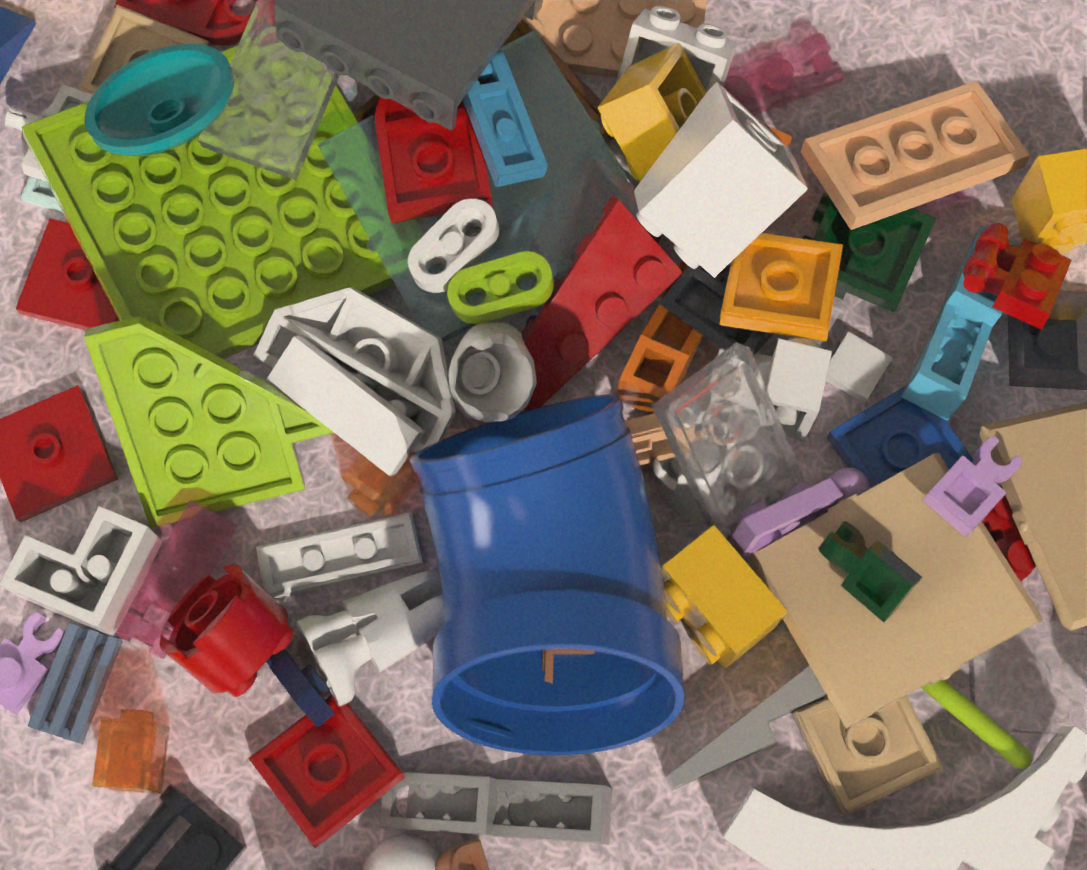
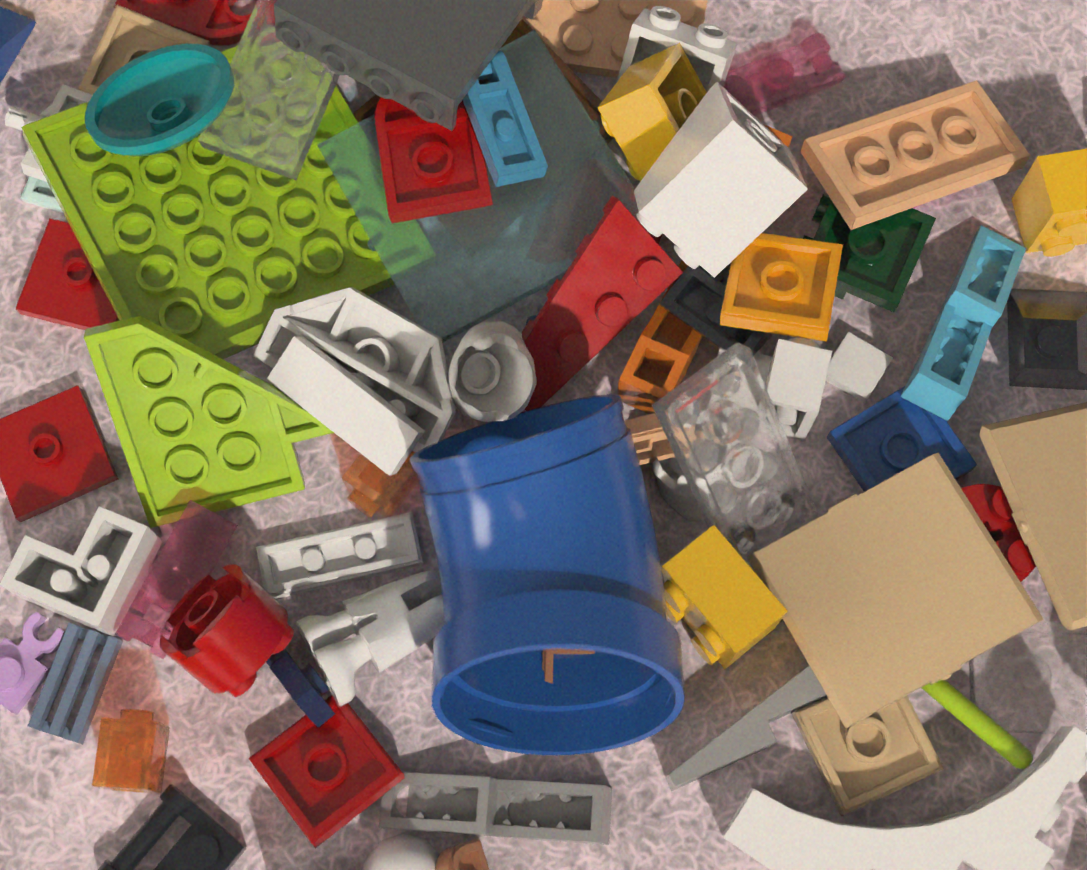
white plate [408,199,499,293] -> none
lime plate [447,251,554,324] -> none
lavender plate [728,468,870,559] -> none
dark green plate [818,521,923,623] -> none
lavender plate [922,436,1022,538] -> none
red plate [963,223,1072,330] -> none

